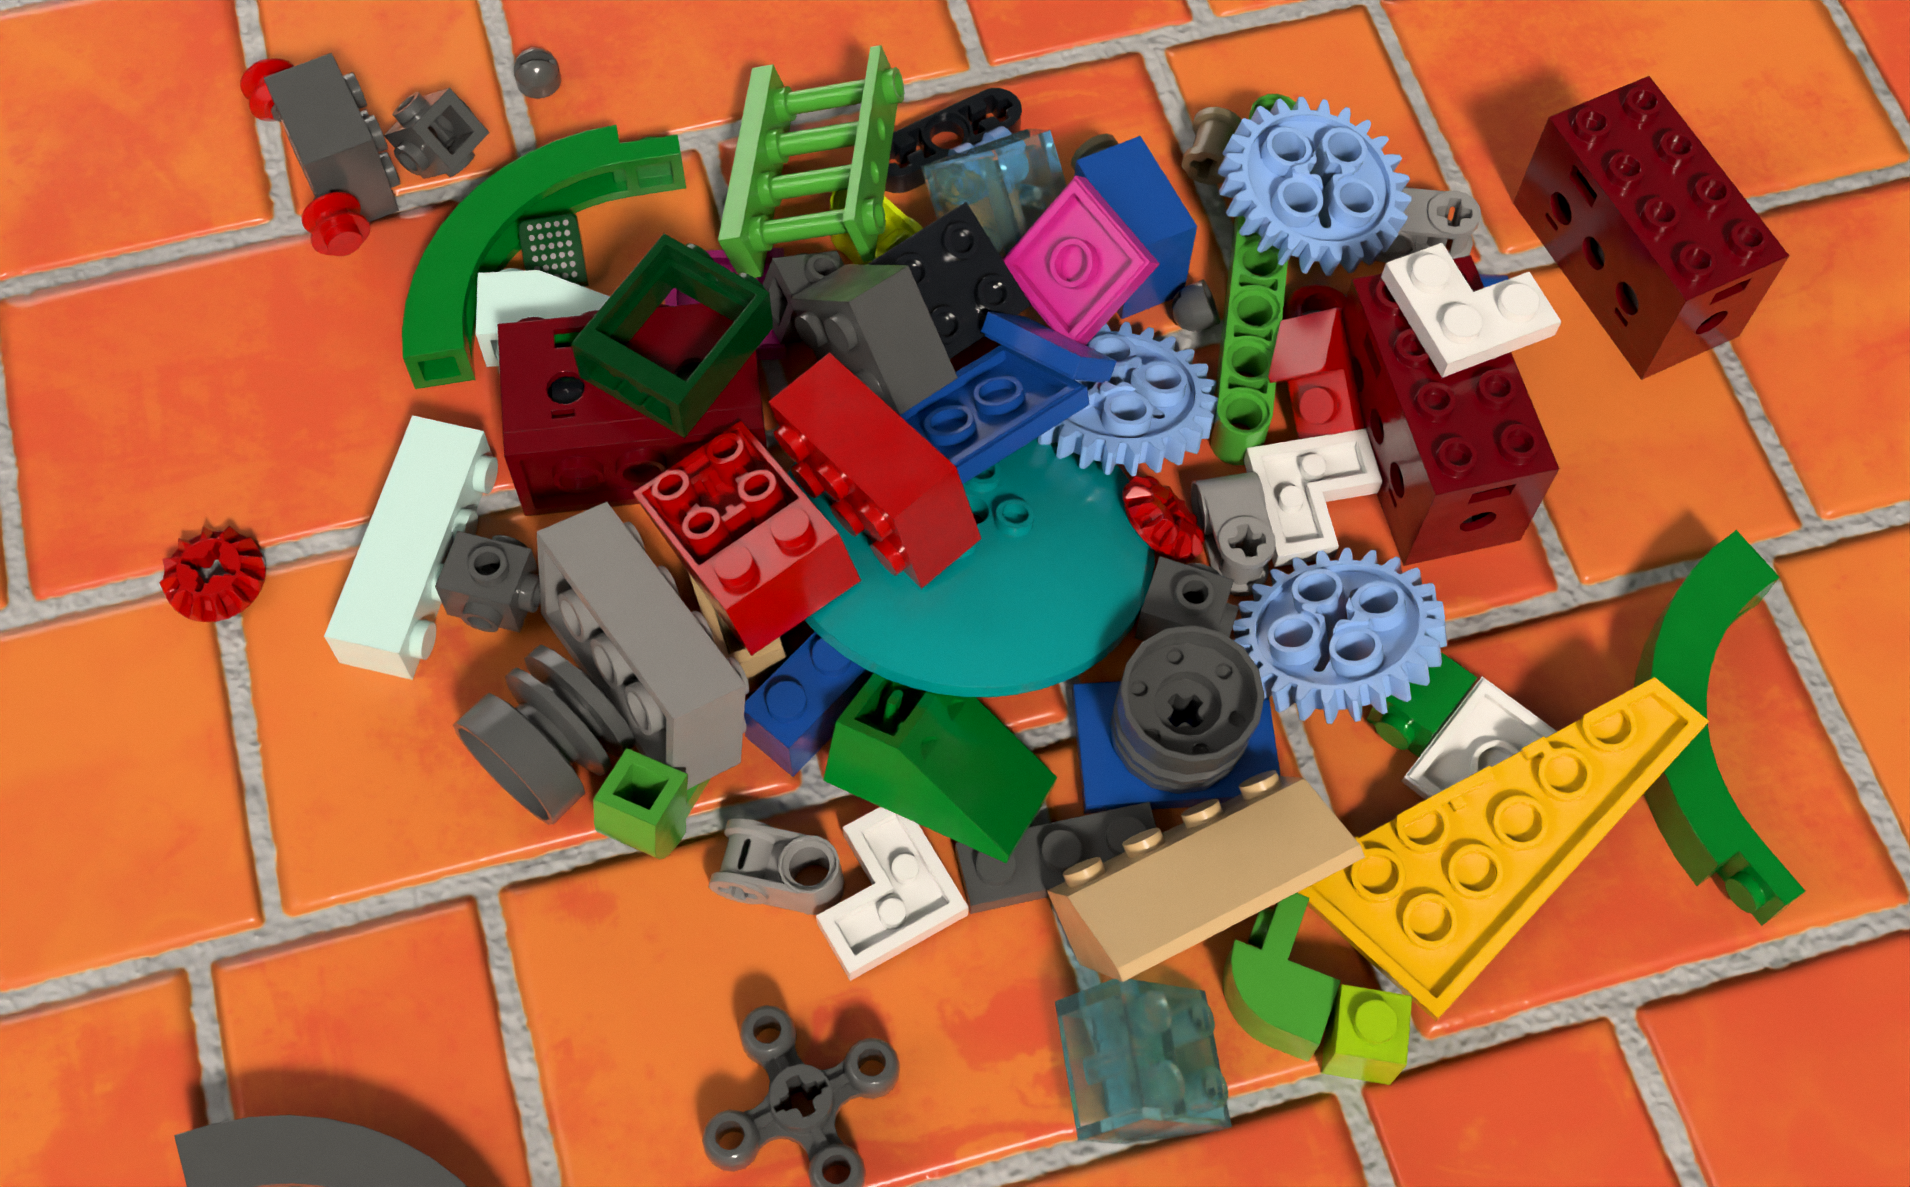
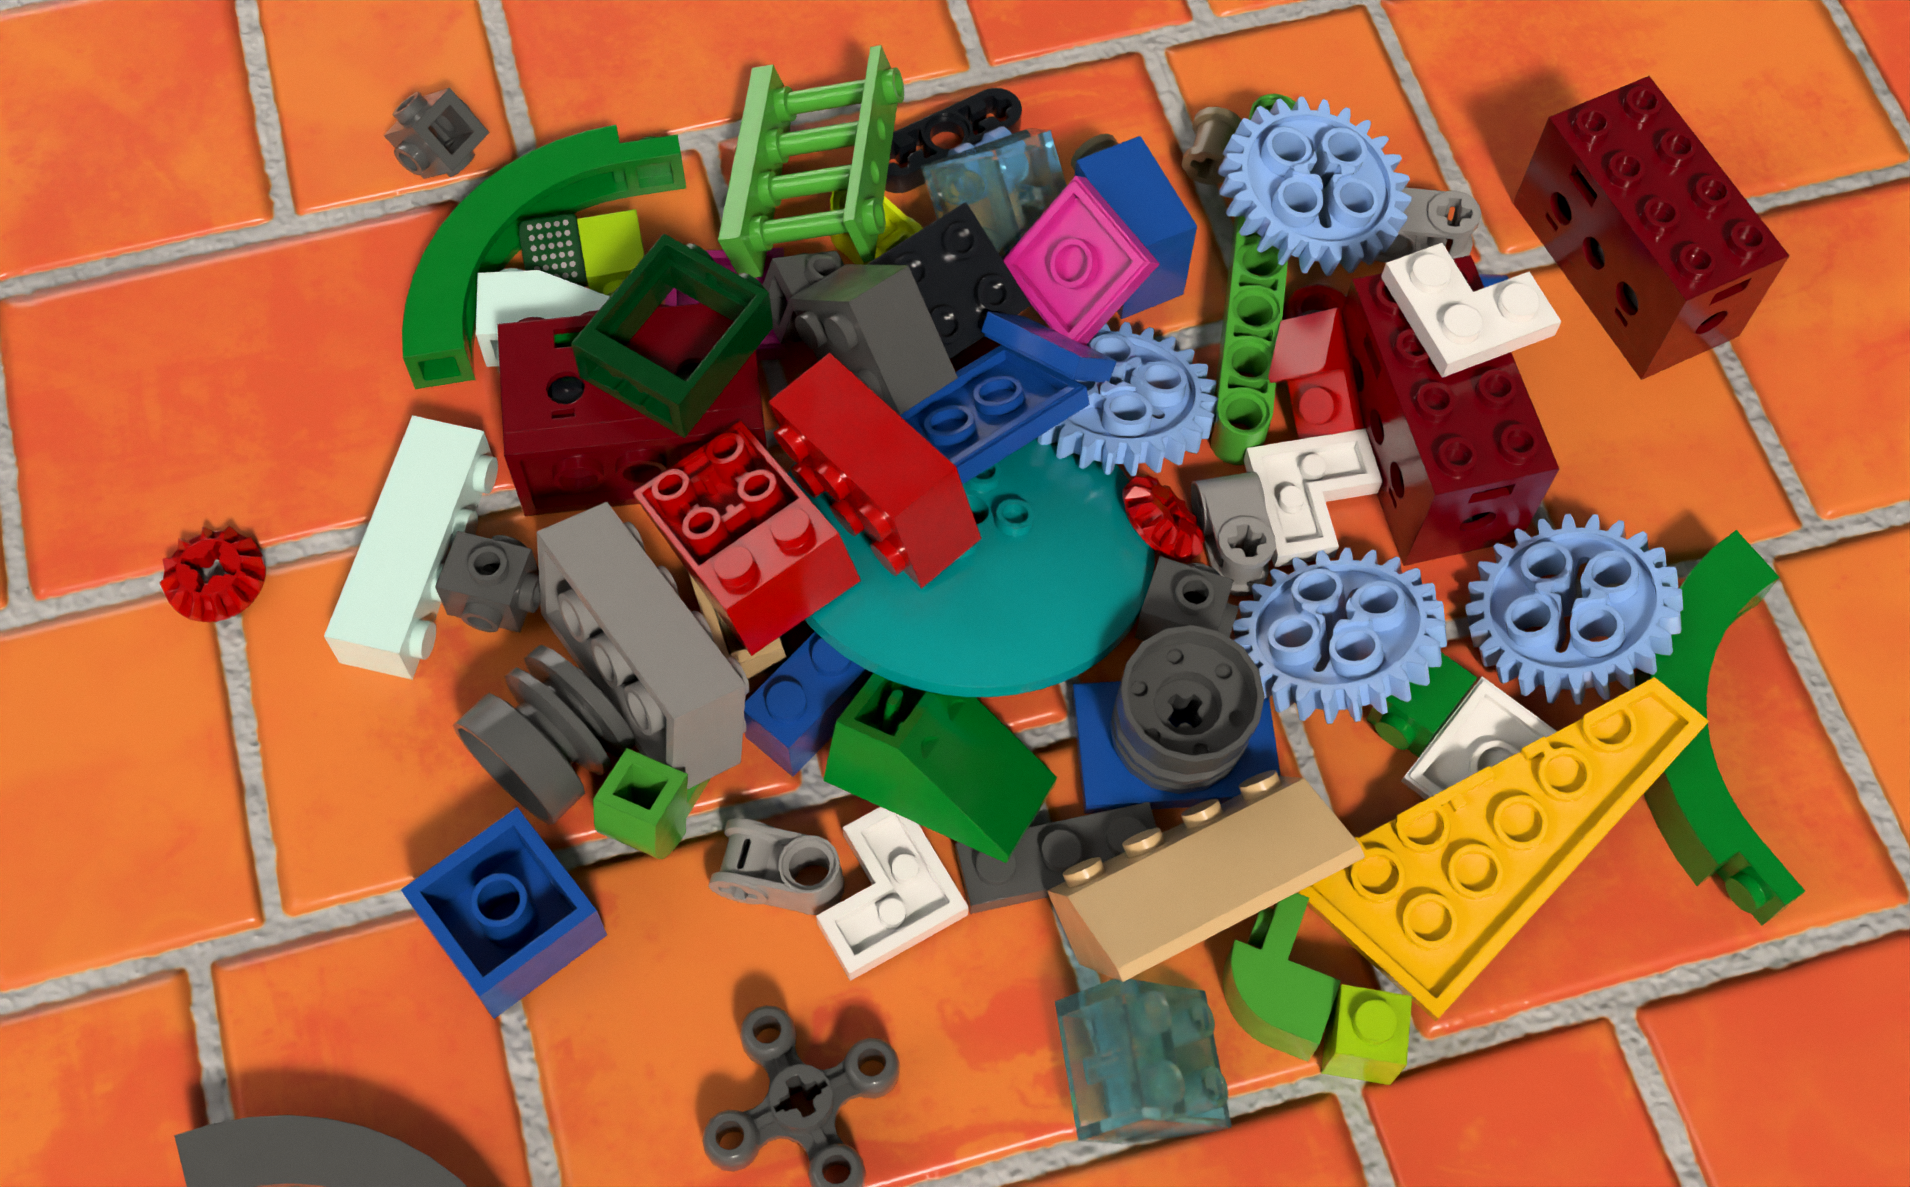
dark grey brick [240,53,401,256] -> none
dark grey hinge [514,47,561,99] -> none
dark grey hinge [1172,279,1220,332] -> none
none -> blue brick [401,807,607,1019]
none -> lime brick [577,209,645,296]
none -> light blue gear [1465,514,1683,705]

